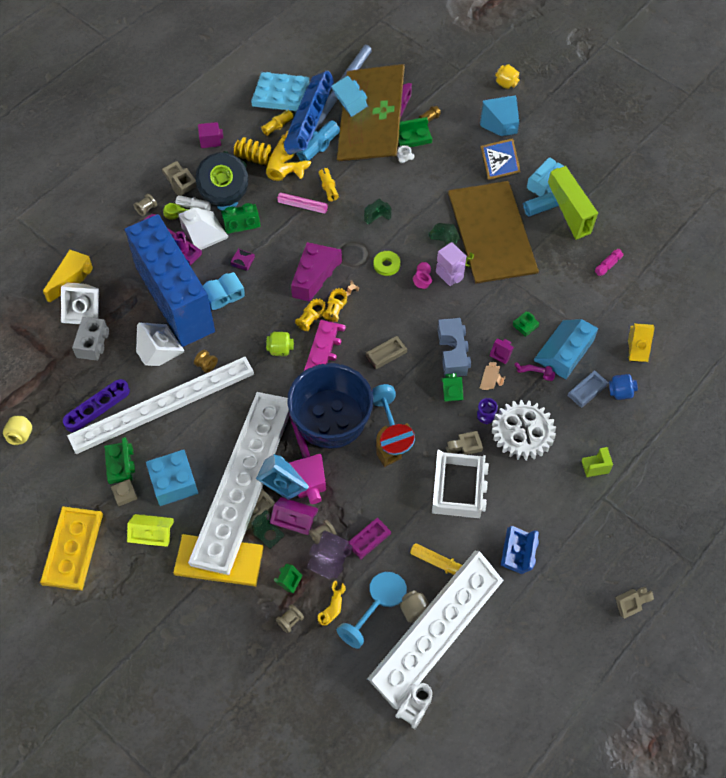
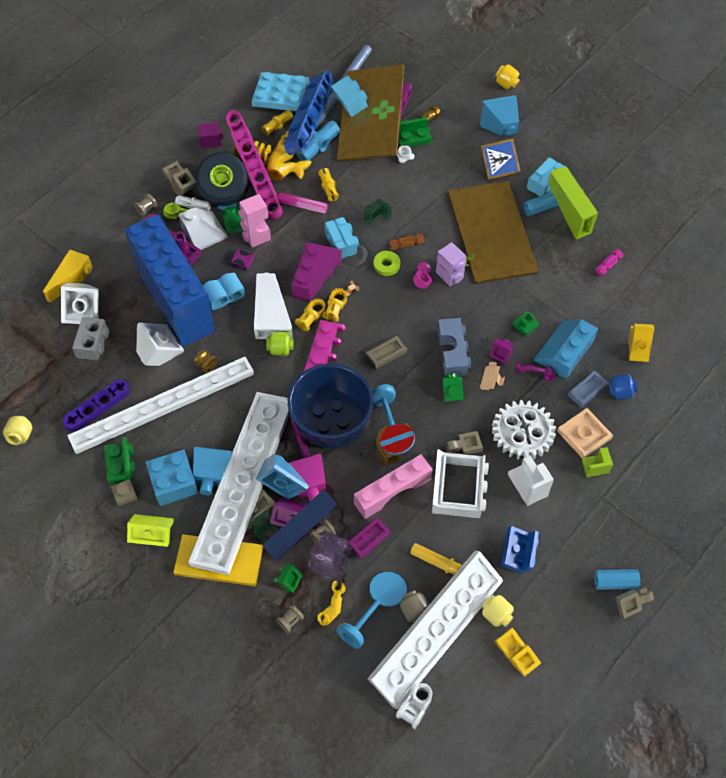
yellow tile [40,506,103,591] -> none
clear green bracket [428,223,460,246] -> none
dark purple wheel [477,398,498,424] -> none
none -> dark azure torso [193,447,232,495]
none -> dark pink beam [226,110,283,220]
none -> bright pink arch [238,194,271,248]
none -> white slope [254,273,293,339]
none -> dark blue tile [263,489,338,561]
none -> medium azure brick [324,217,359,259]
none -> bright pink arch [354,454,433,519]
none -> dark orange axle [389,233,424,250]
none -> light yellow head [482,595,514,627]
none -> yellow slope [494,628,541,676]
none -> white panel [508,456,554,506]
none -> light nougat plate [557,408,613,459]
none -> dark azure axle [594,569,640,589]

